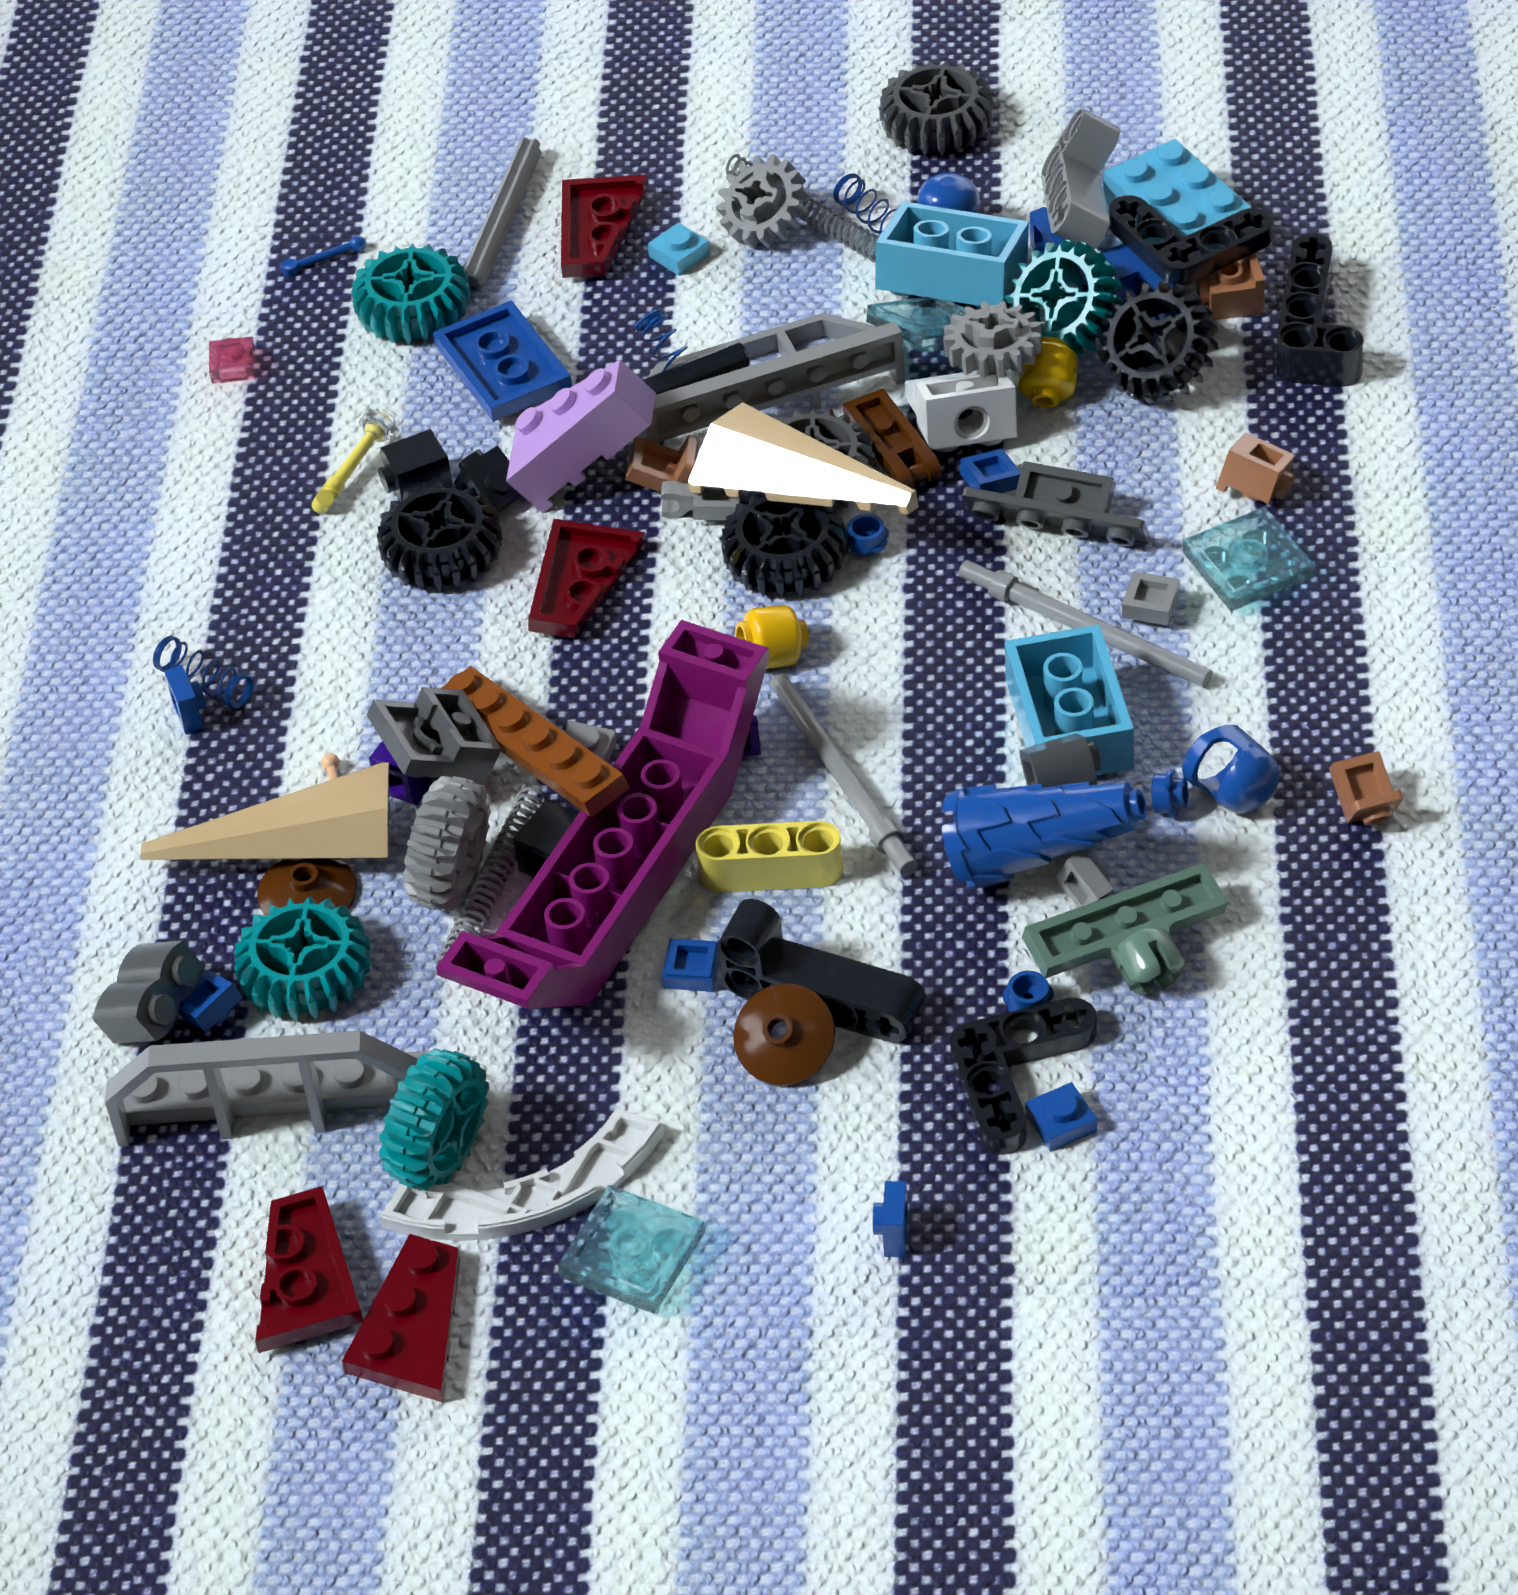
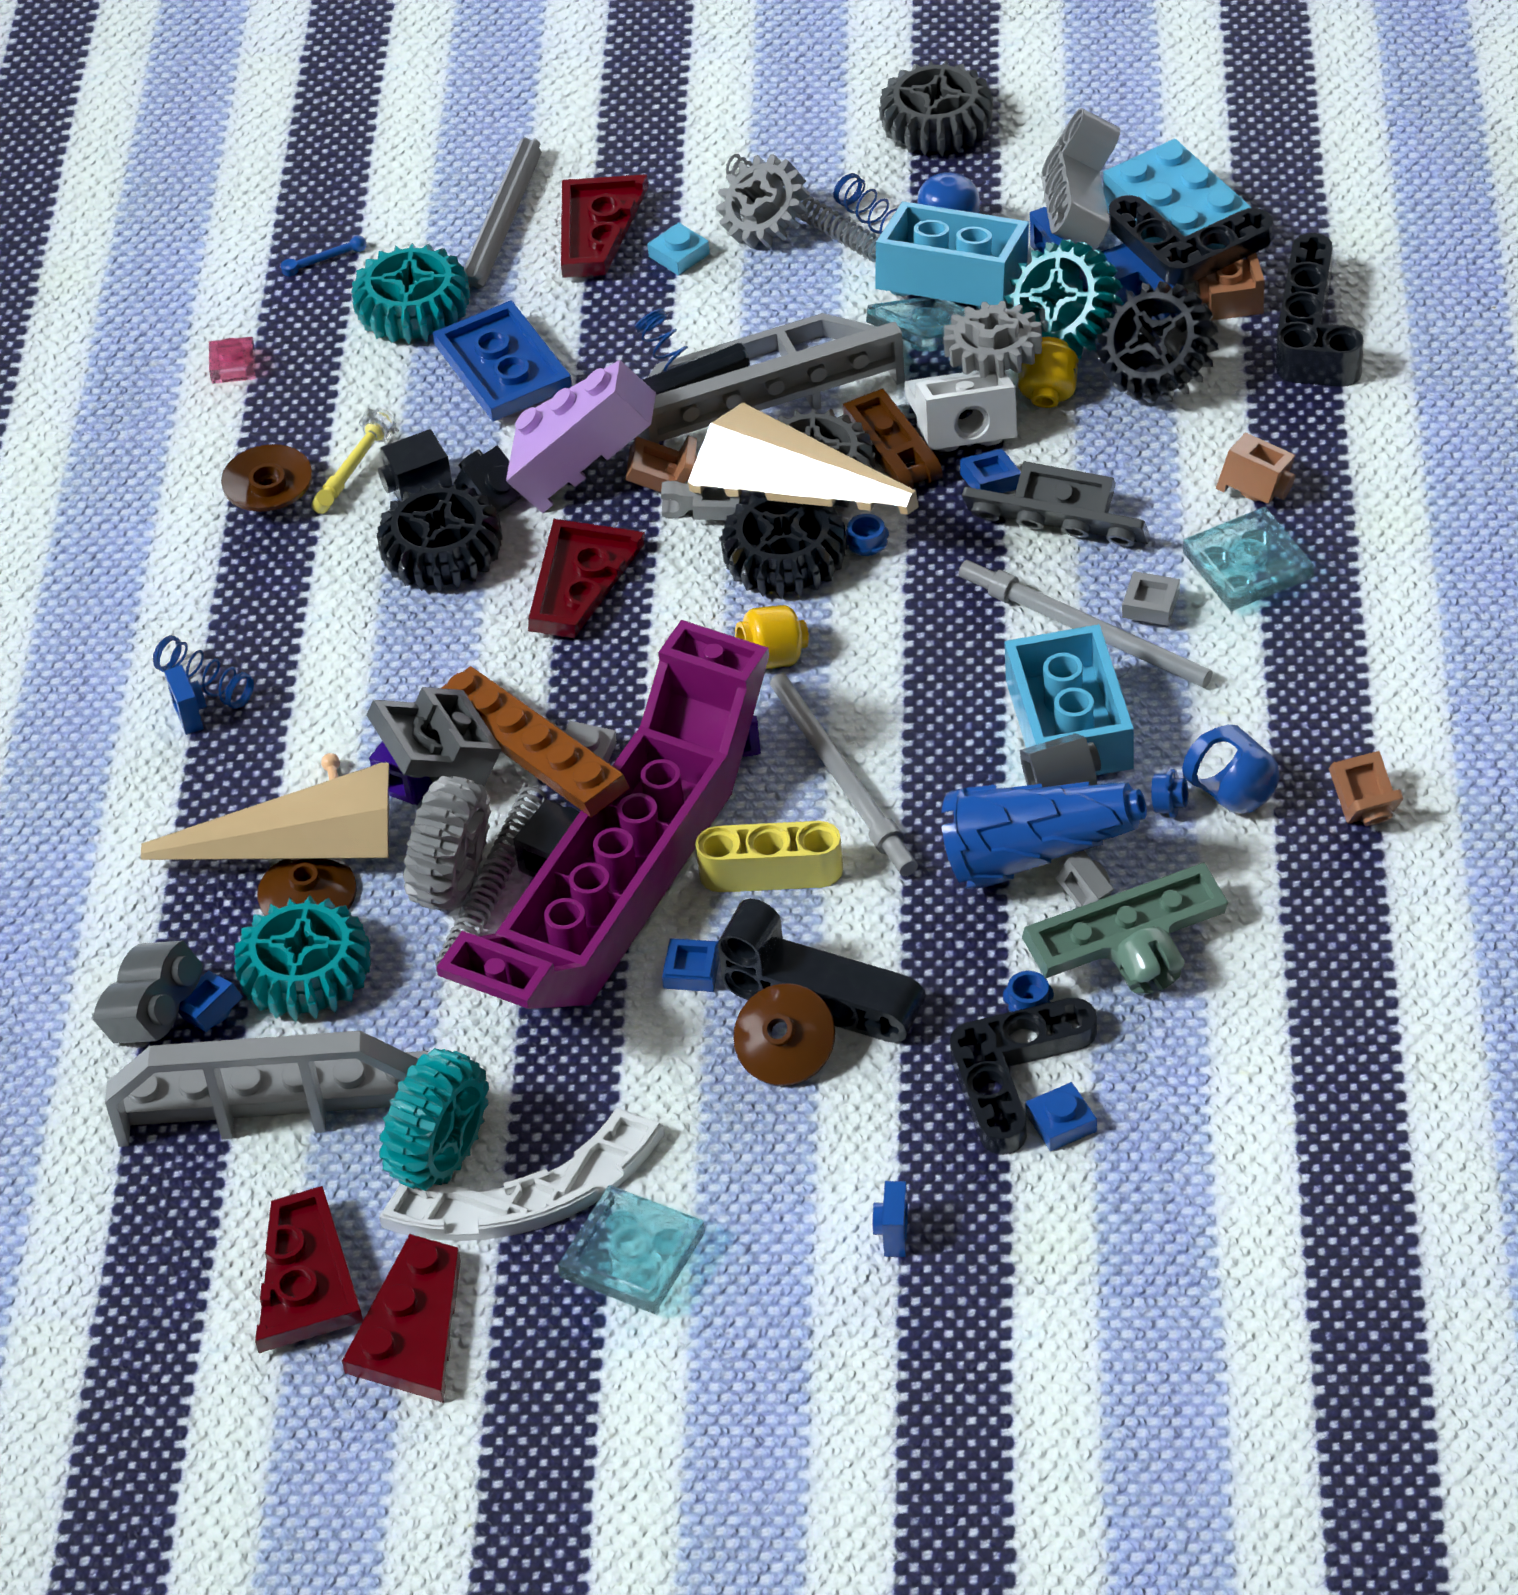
none -> reddish brown dish [221,444,313,512]

